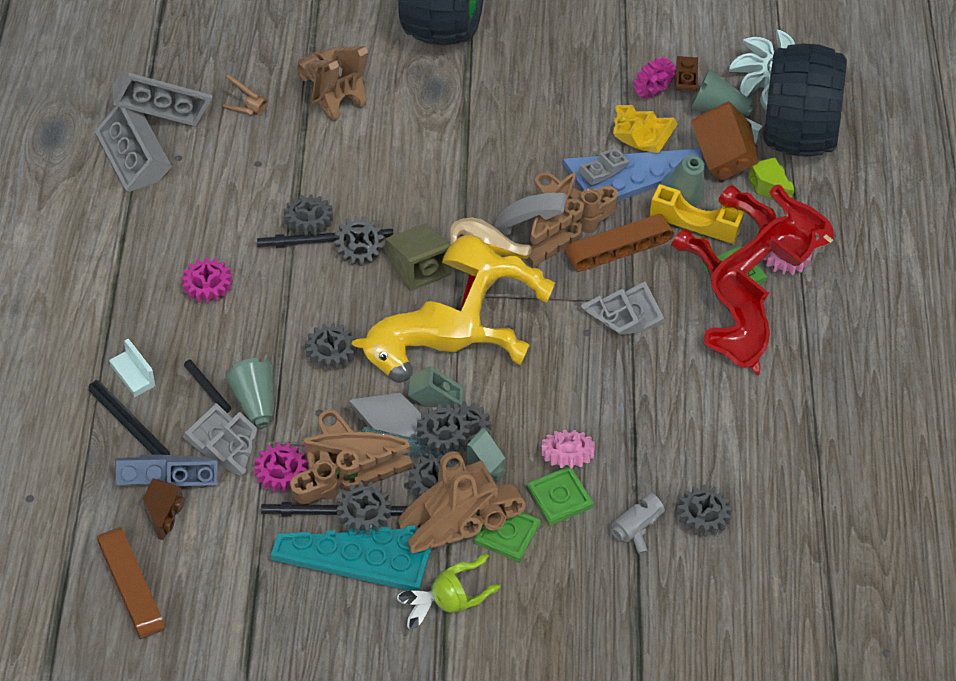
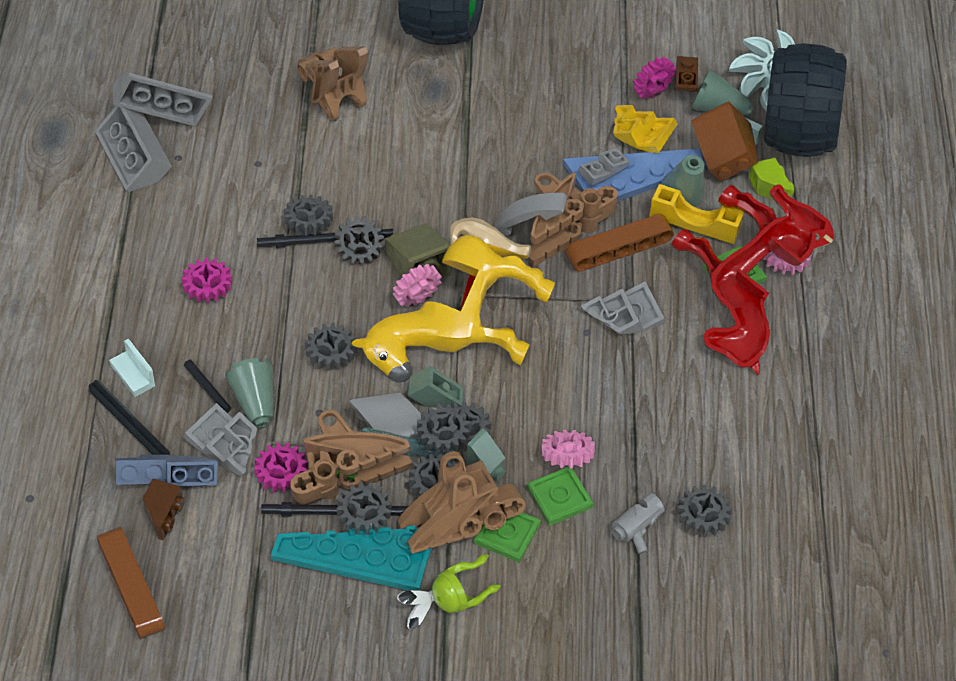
medium nougat plant [222,74,268,116] -> none
none -> bright pink gear [393,264,442,307]

